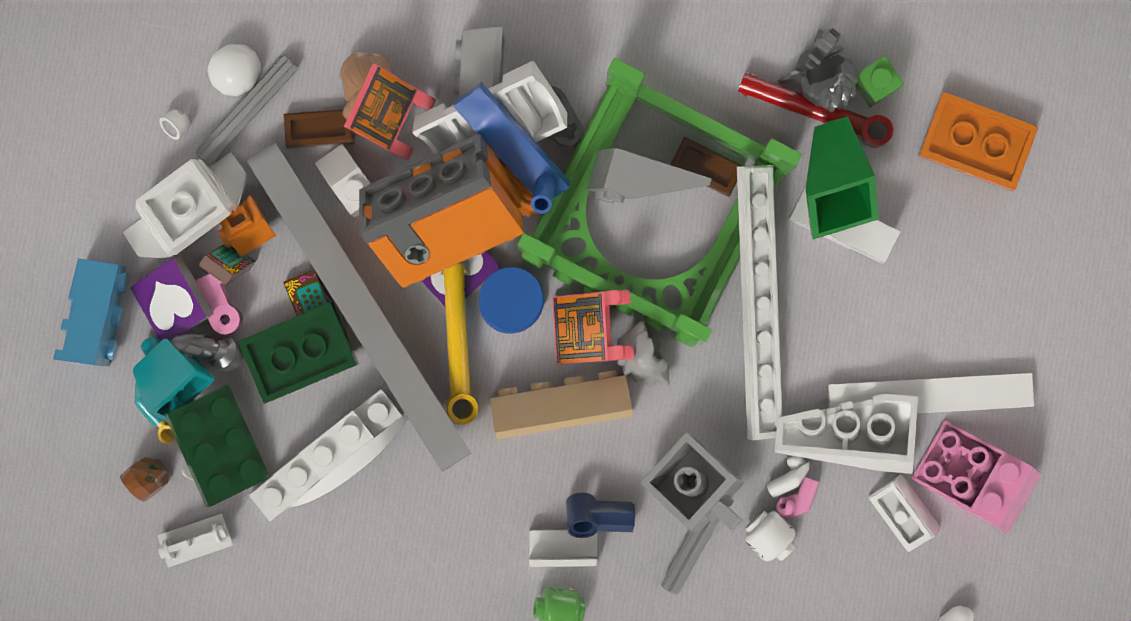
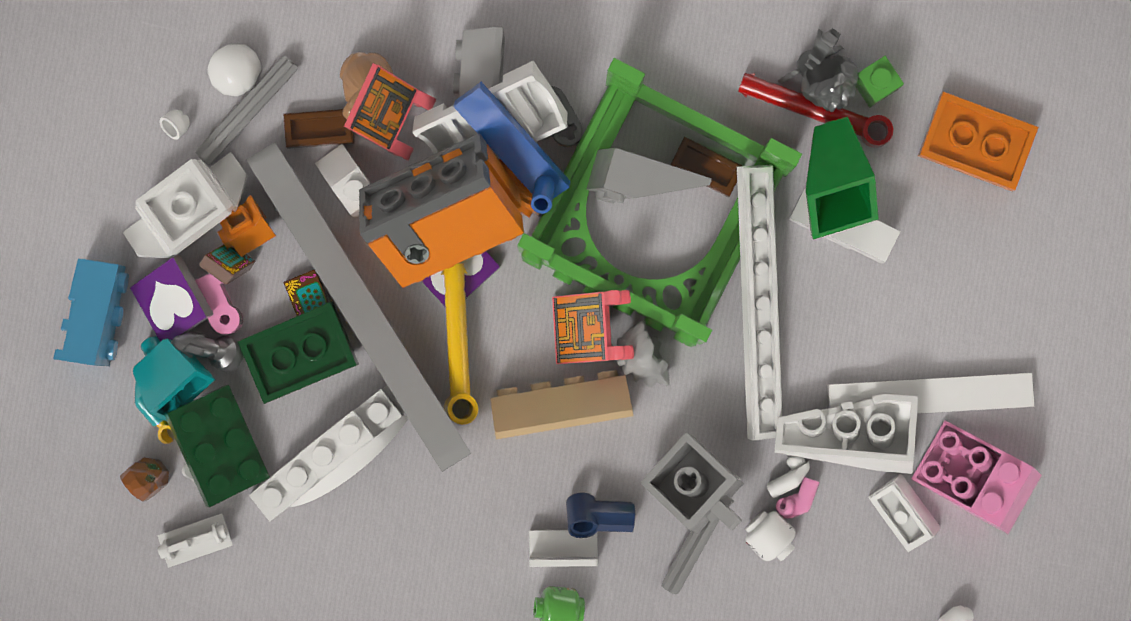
blue hat [478,267,544,334] -> none

